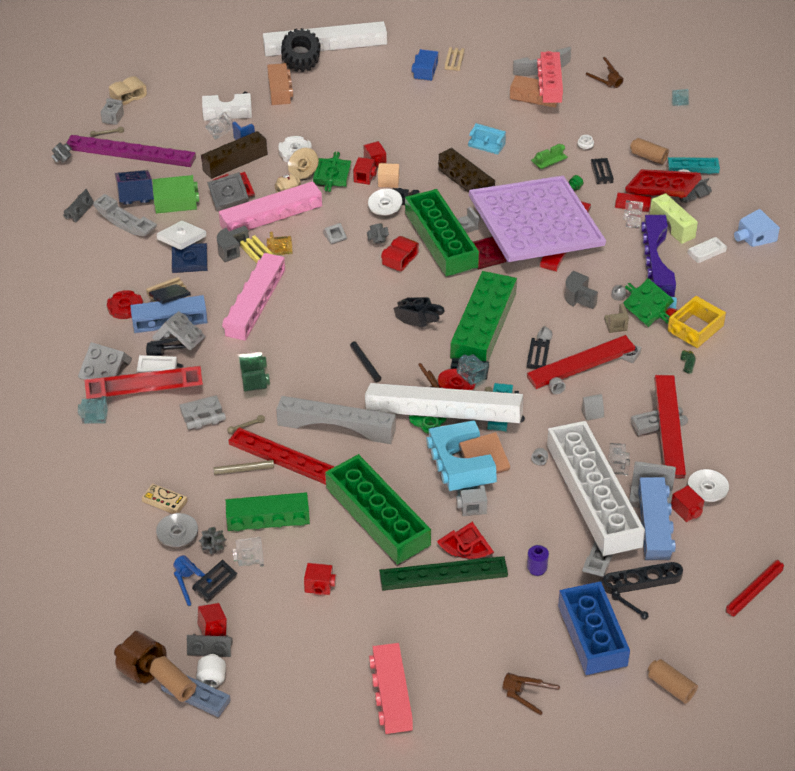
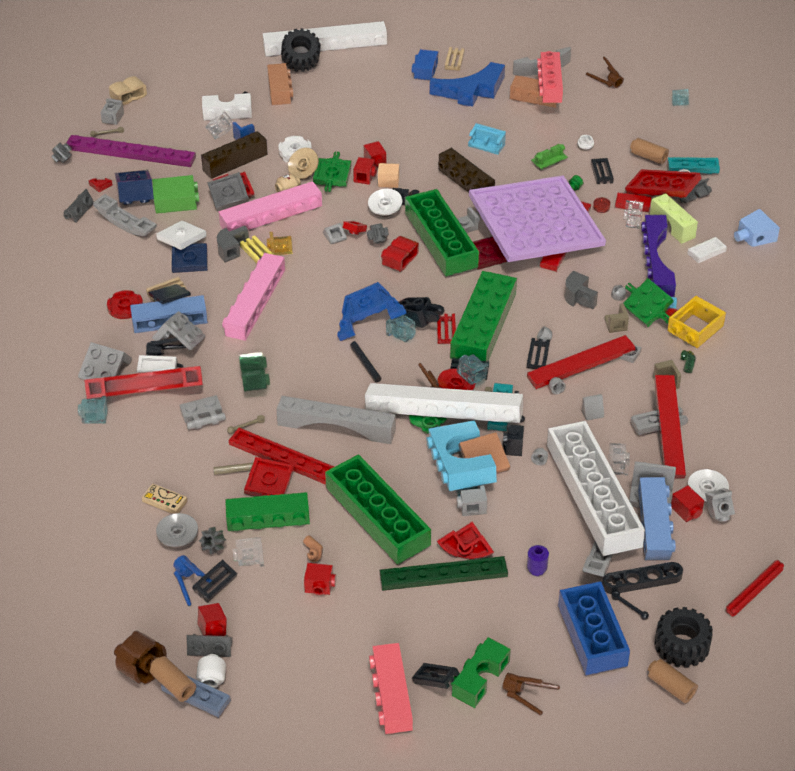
none -> red tile [88,178,113,193]
none -> red tile [244,457,294,496]
none -> nougat arm [303,535,323,562]
none -> blue wing [337,282,406,341]
none -> red plate [342,221,367,235]
none -> clear light blue brick [386,315,416,342]
none -> black tile [412,663,460,689]
none -> blue arch [430,62,505,107]
none -> red tile [437,314,456,344]
none -> green arch [451,637,511,709]
none -> black brick [503,425,524,456]
none -> clear red tile [593,197,611,213]
none -> dark tan panel [653,360,681,389]
none -> black tyre [655,607,713,668]
none -> light grey brick [705,488,735,522]

